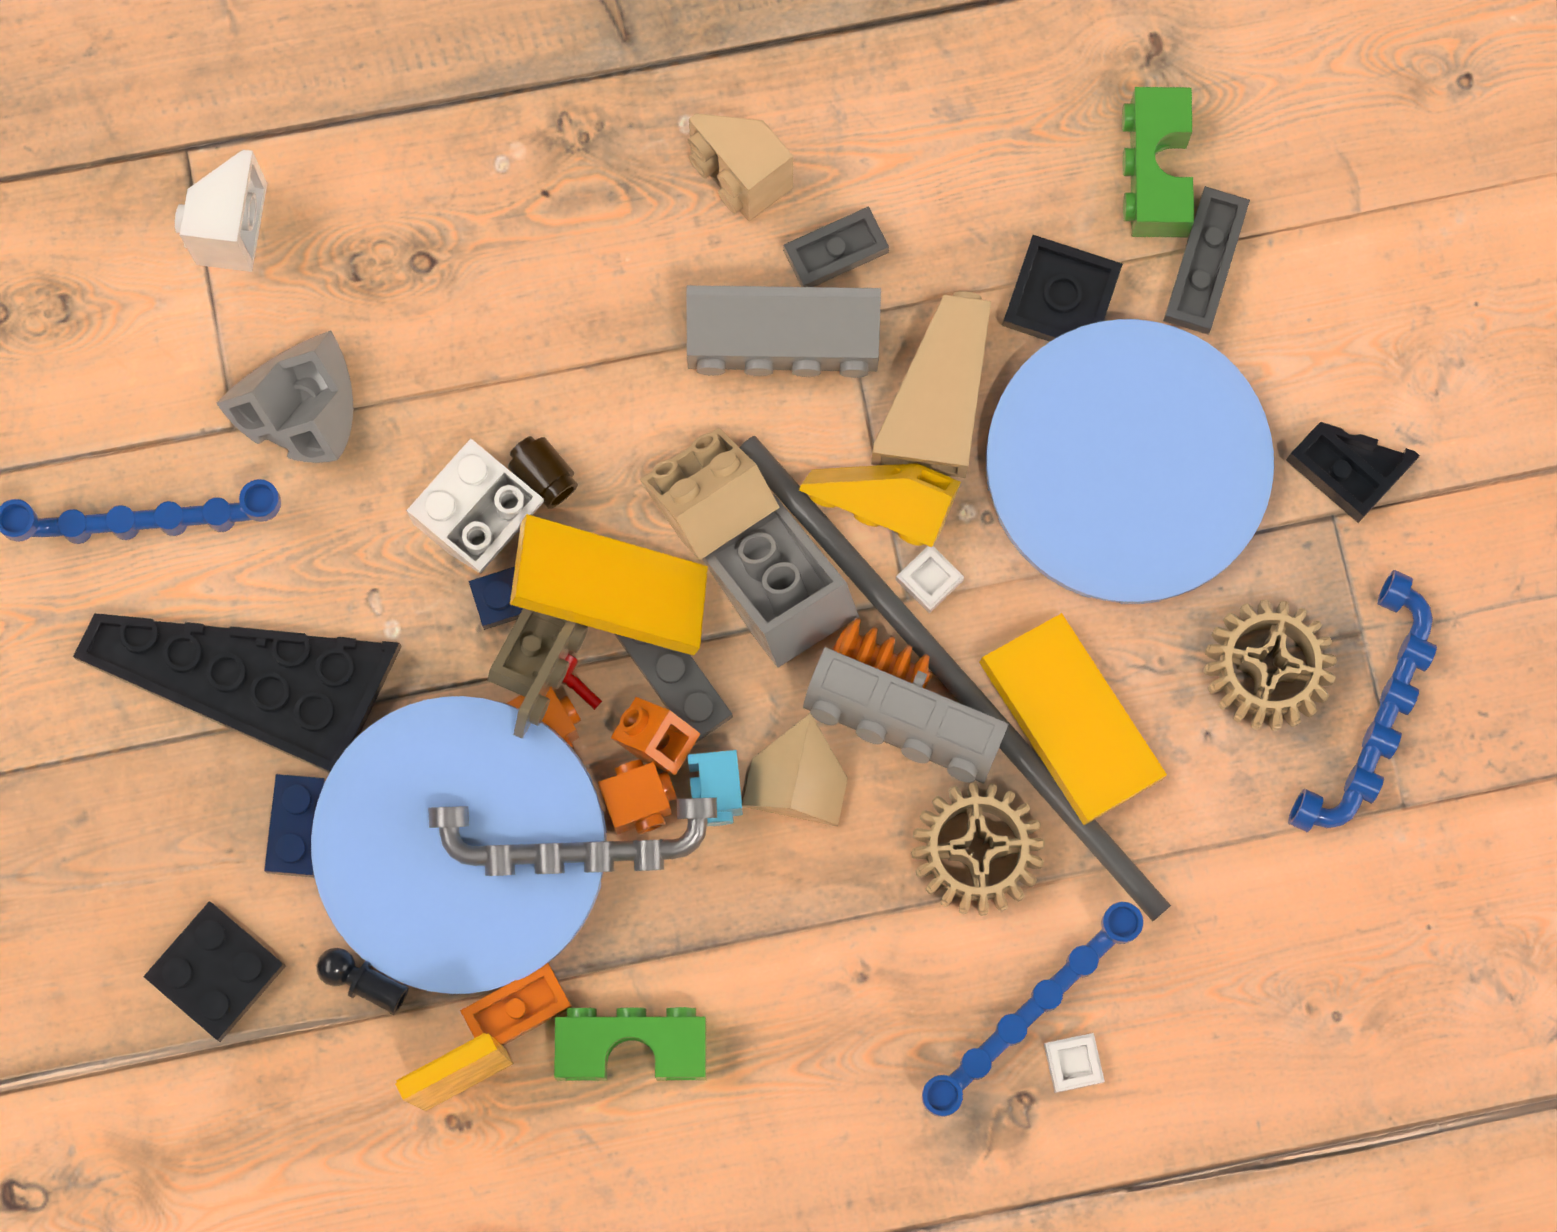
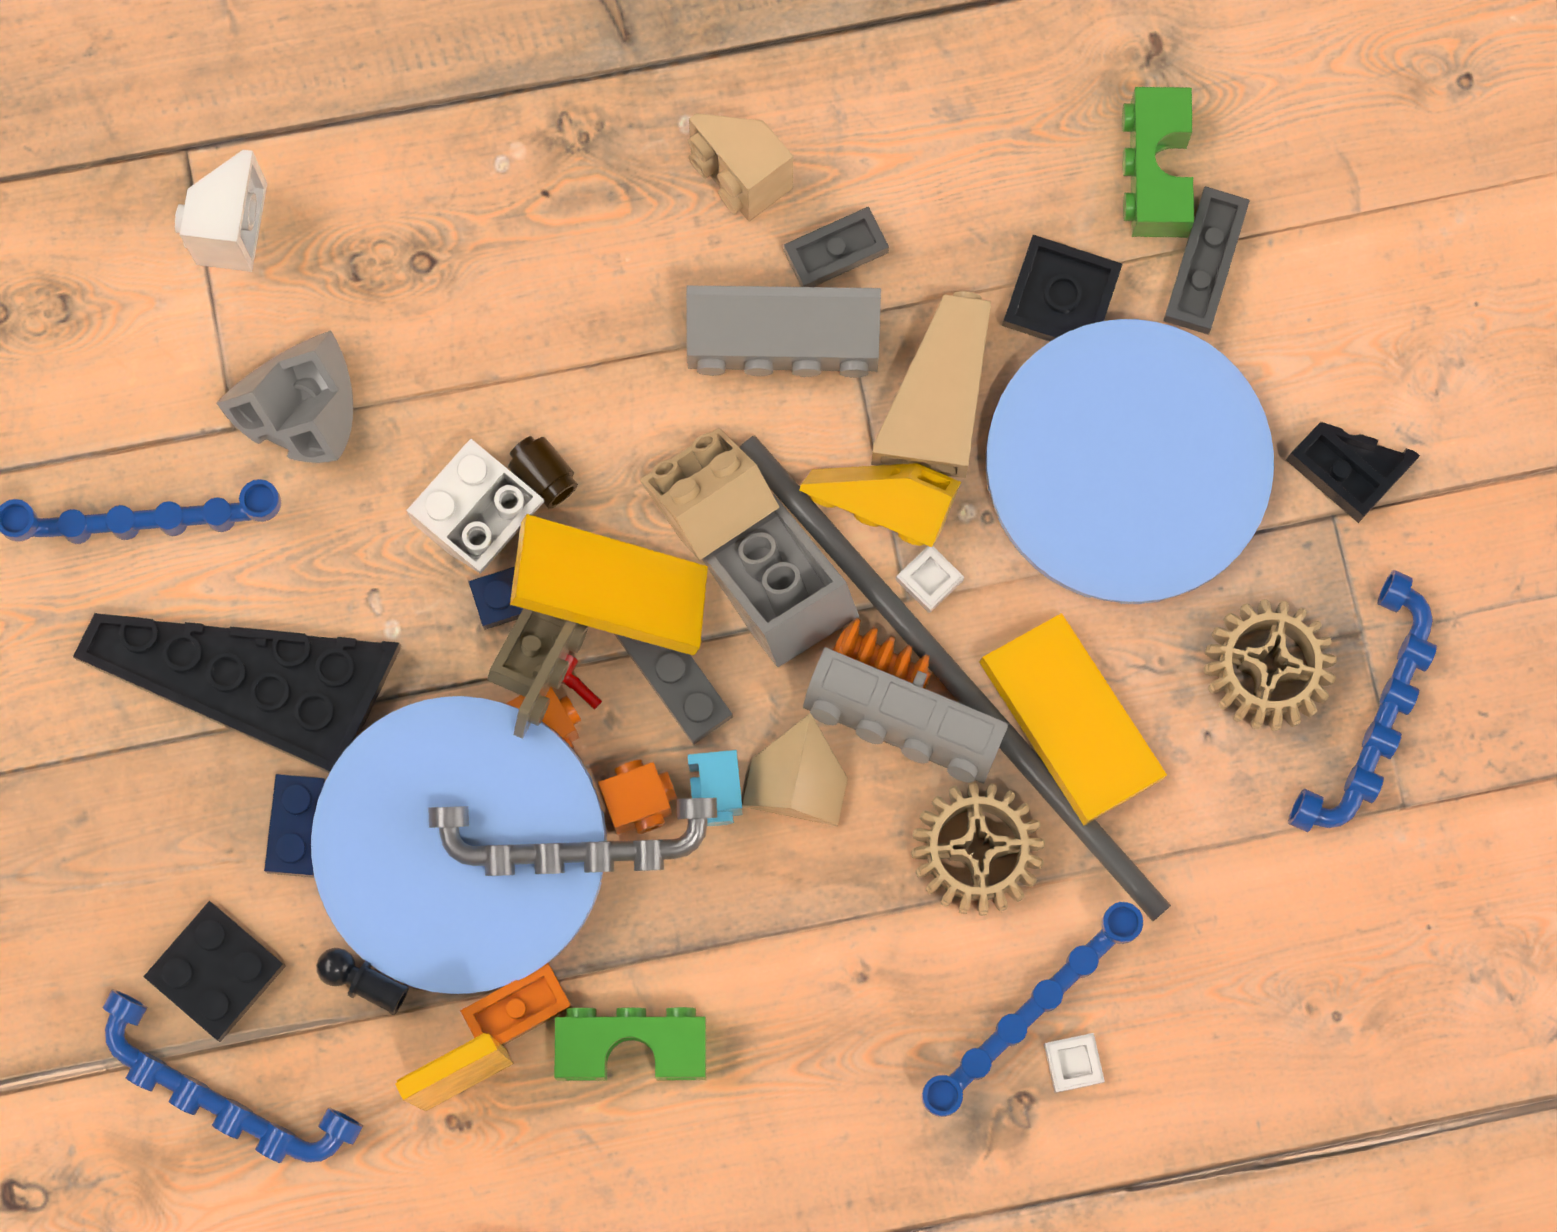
orange brick [611,697,700,775] -> none
none -> blue bar [102,989,363,1163]

